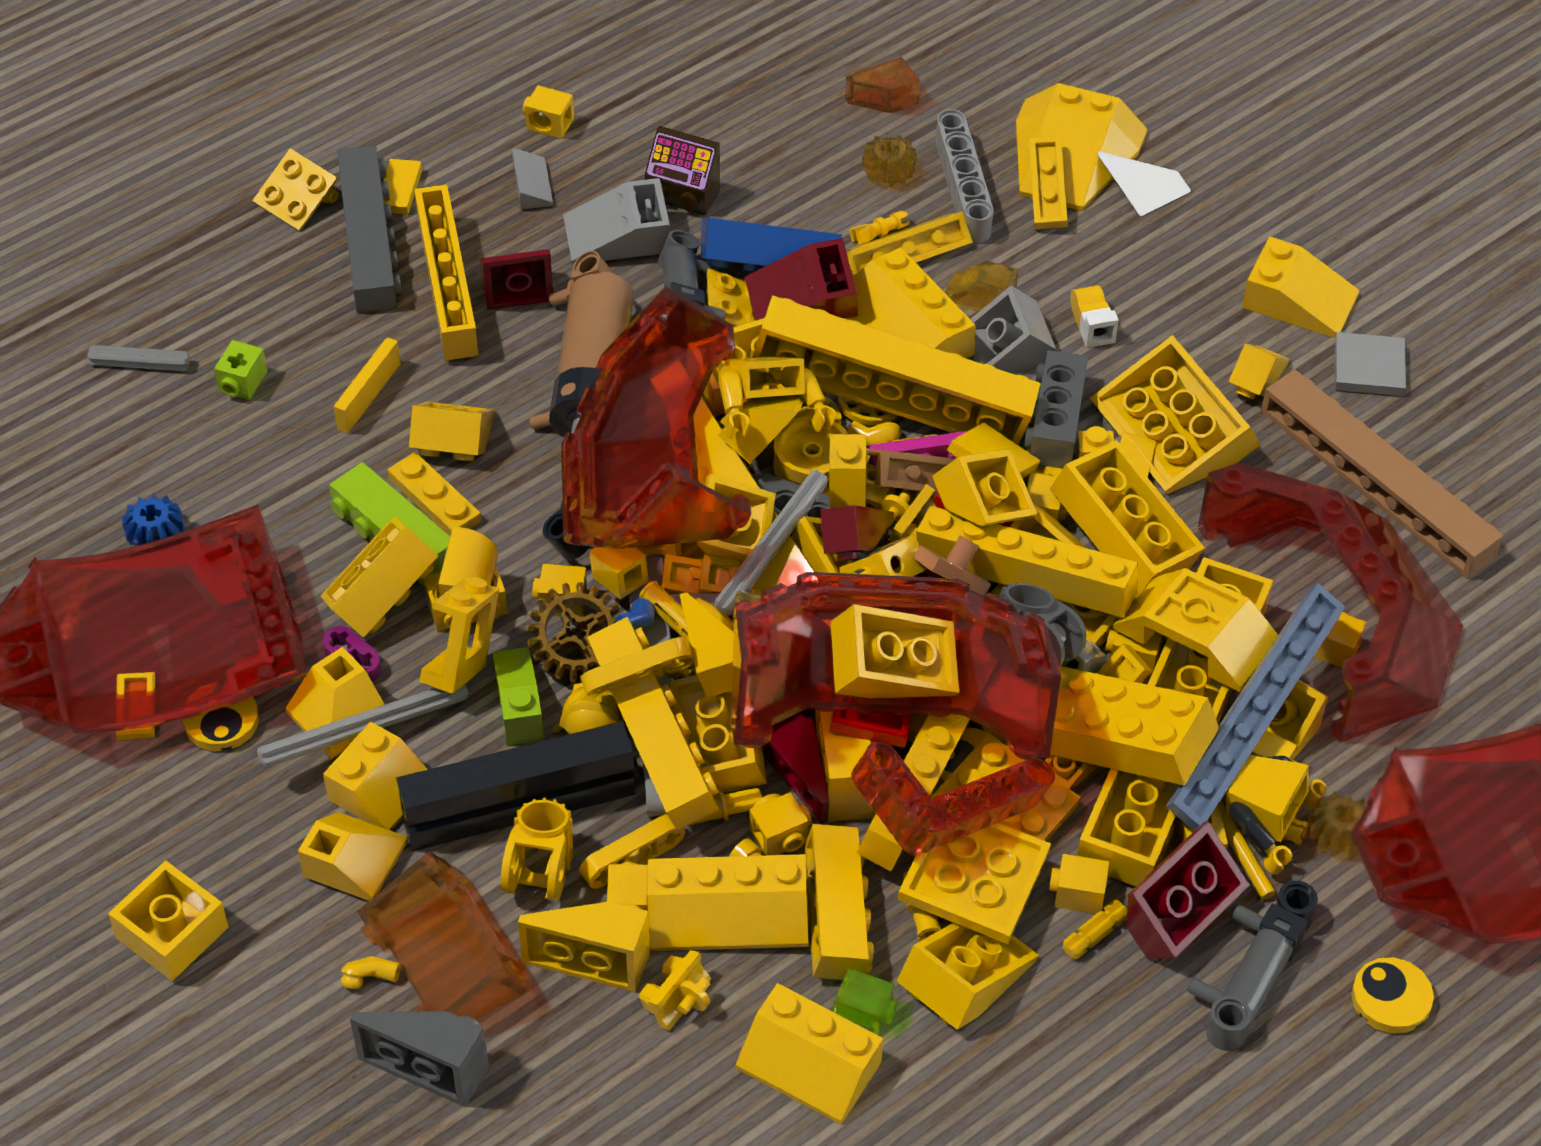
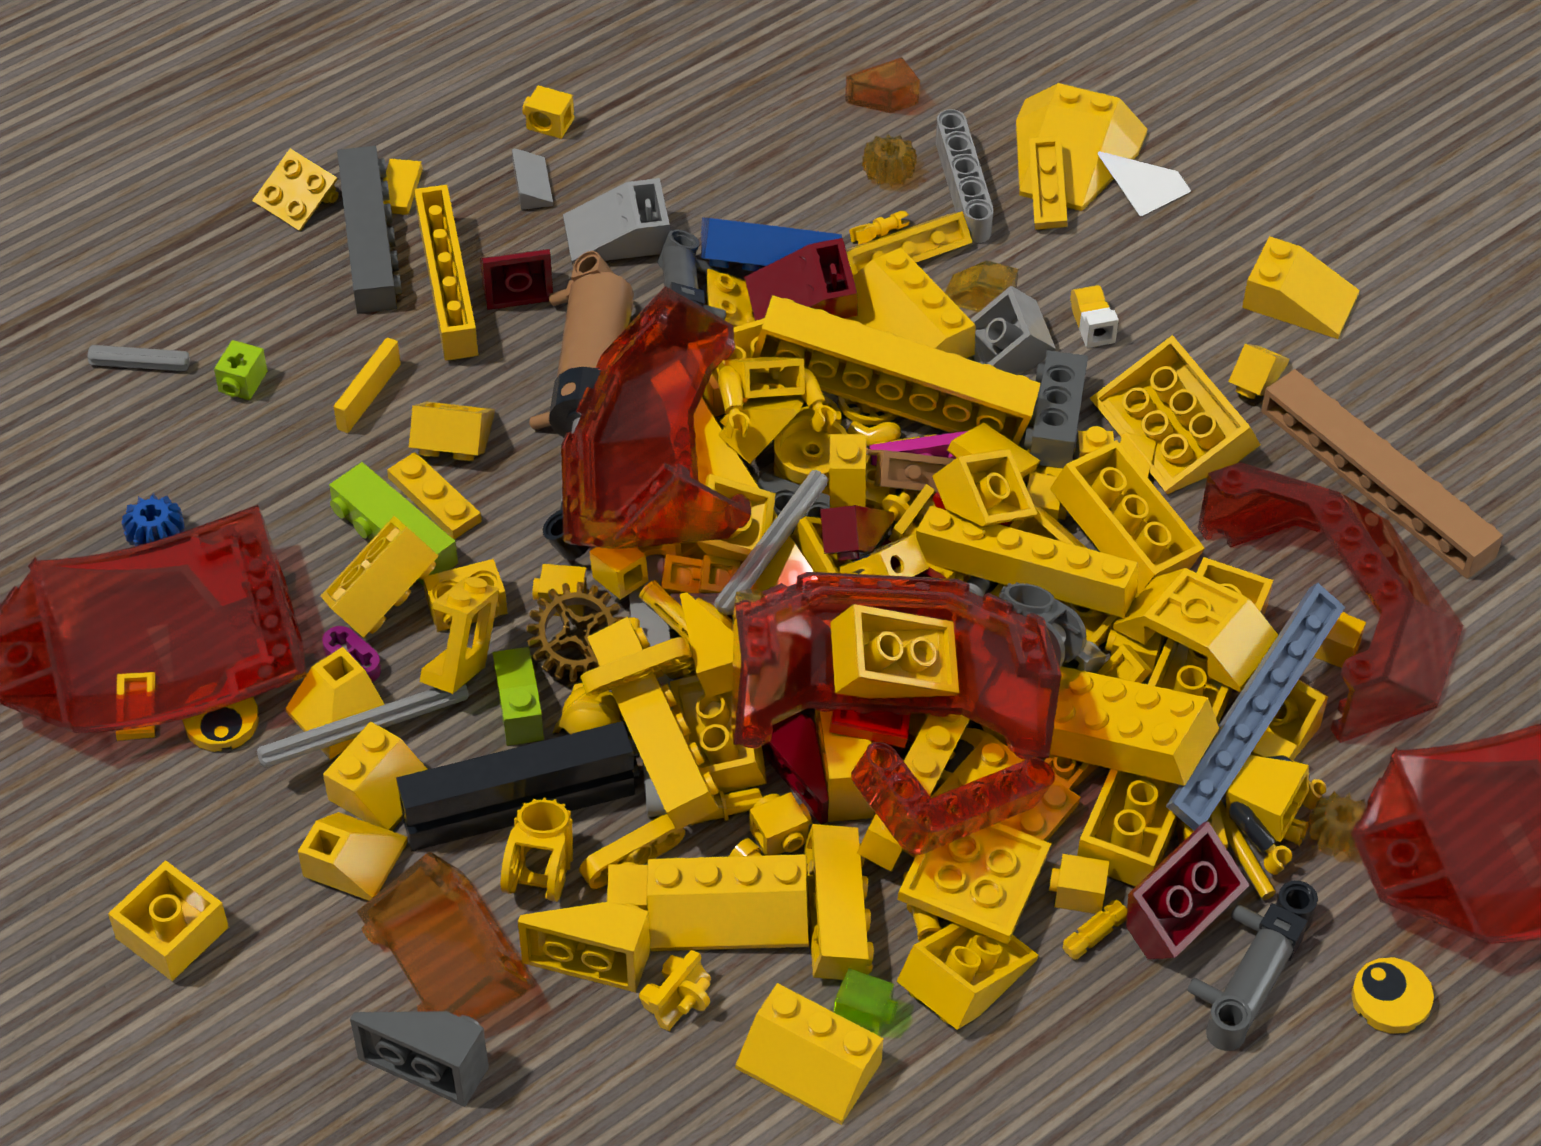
yellow arm [340,956,401,989] -> none
yellow brick [438,526,499,596] -> none
blue arm [616,598,655,629] -> none
dark brown slope [644,126,720,215] -> none
nougat tile [913,535,991,597] -> none
light grey tile [1335,332,1406,396] -> none

